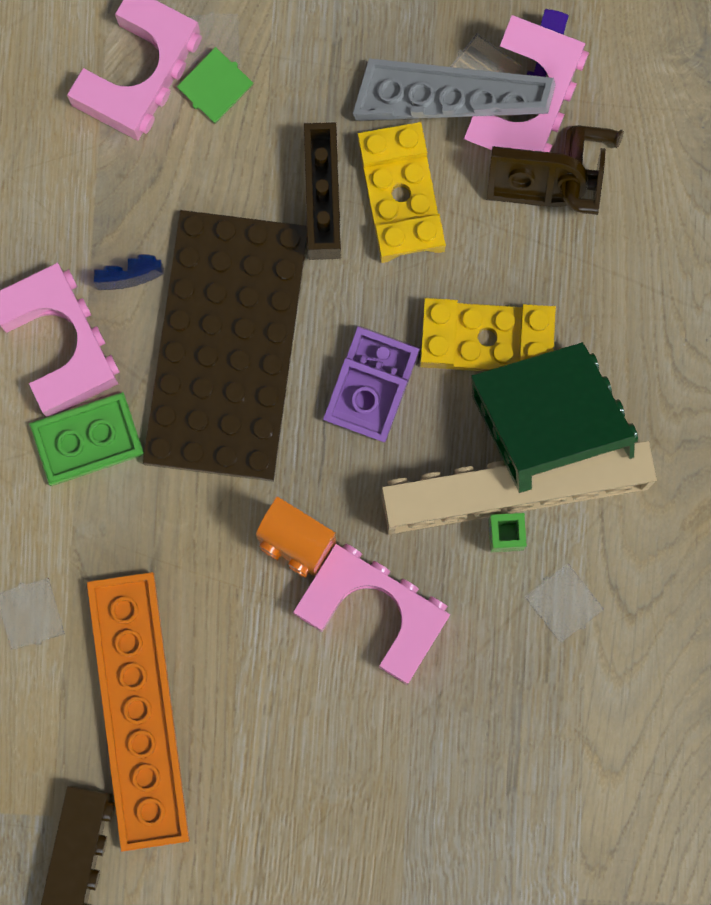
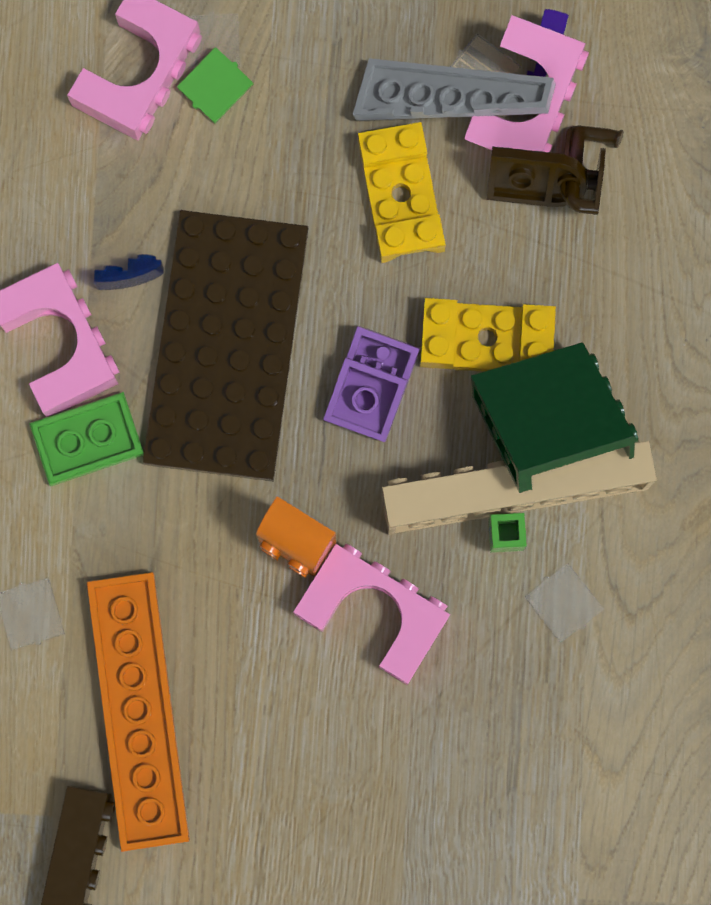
dark brown brick [304,122,341,260] -> none

